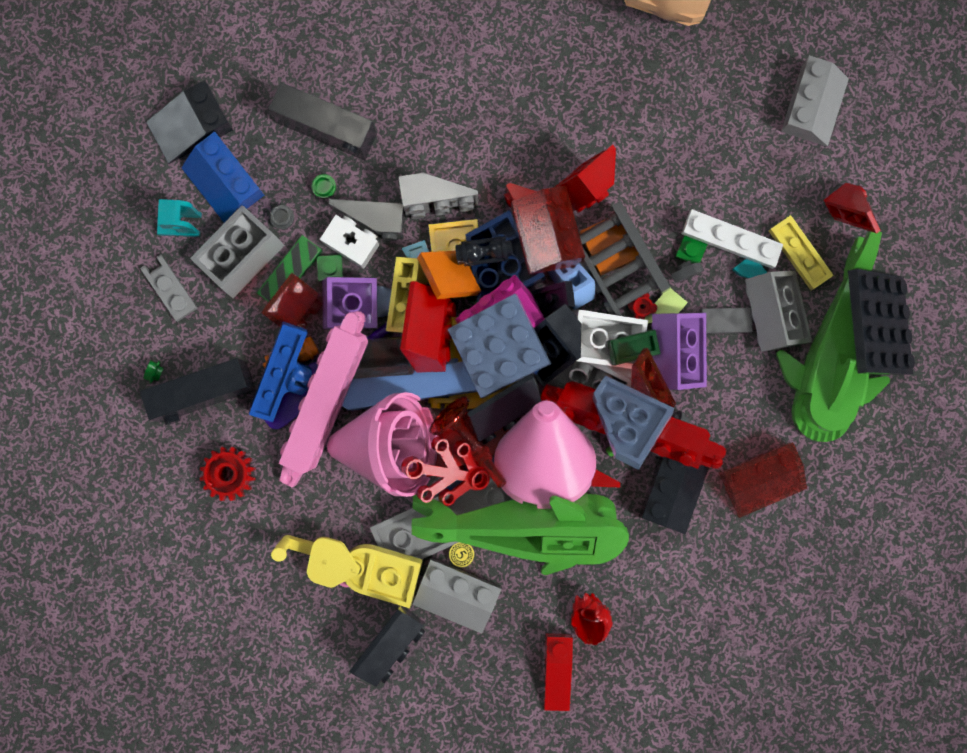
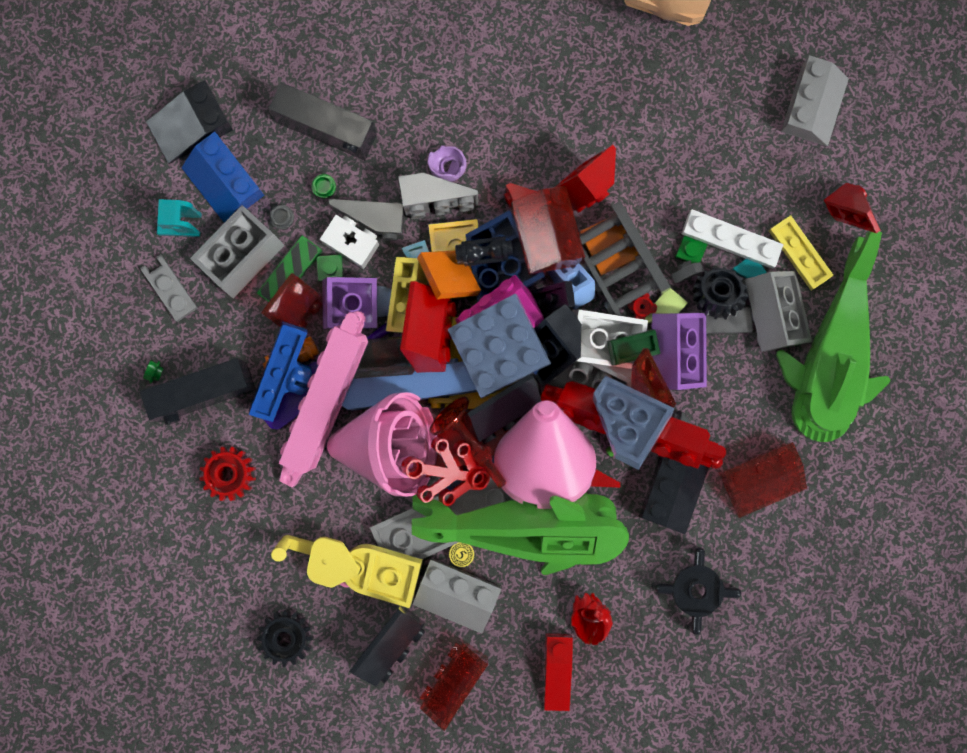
black plate [848,269,915,375] -> none
none -> black gear [257,609,314,667]
none -> clear red slope [419,640,488,731]
none -> lavender hair [427,145,467,182]
none -> black plate [652,546,741,635]
none -> black gear [692,267,748,320]

